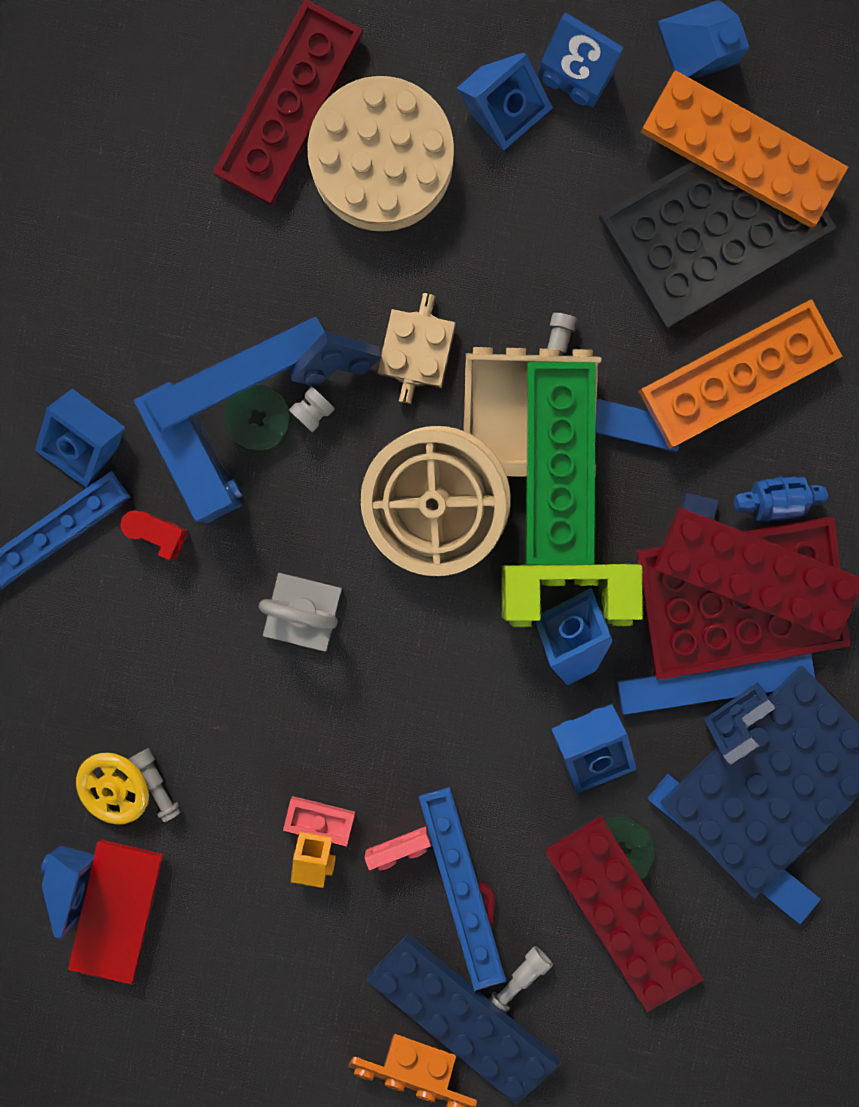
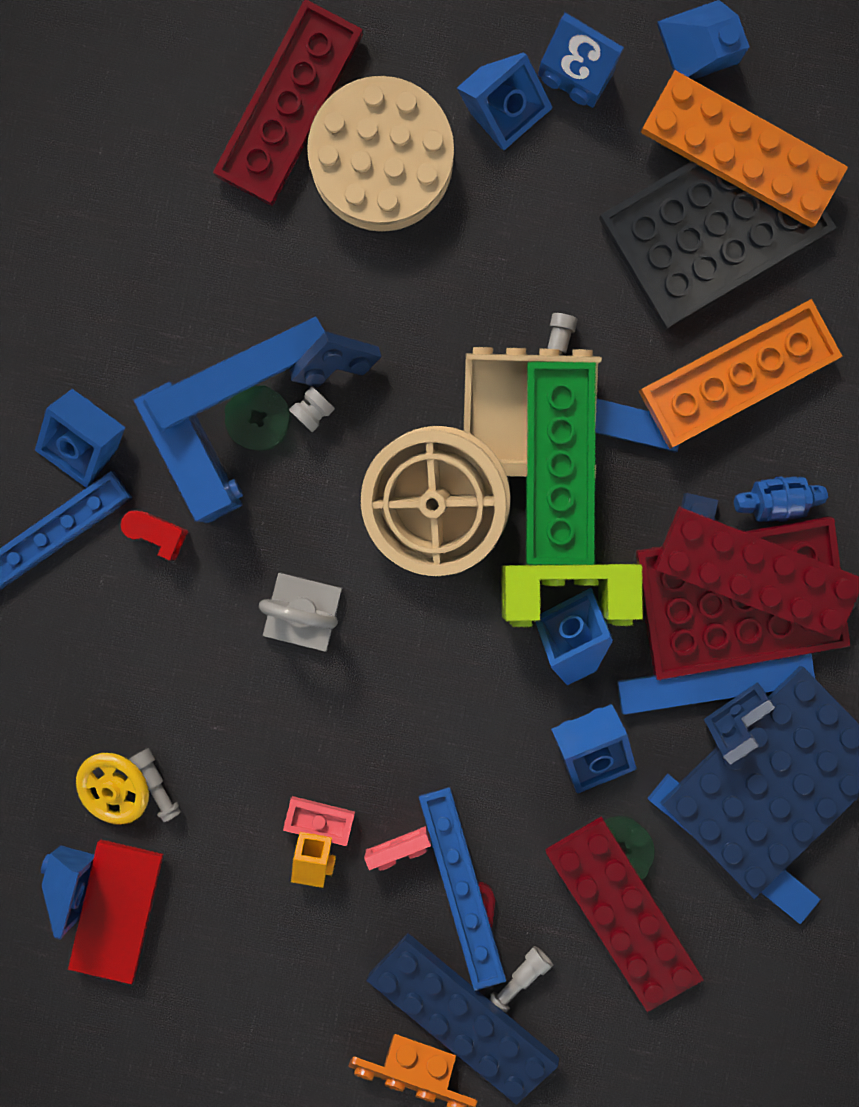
tan plate [378,293,456,405] -> none

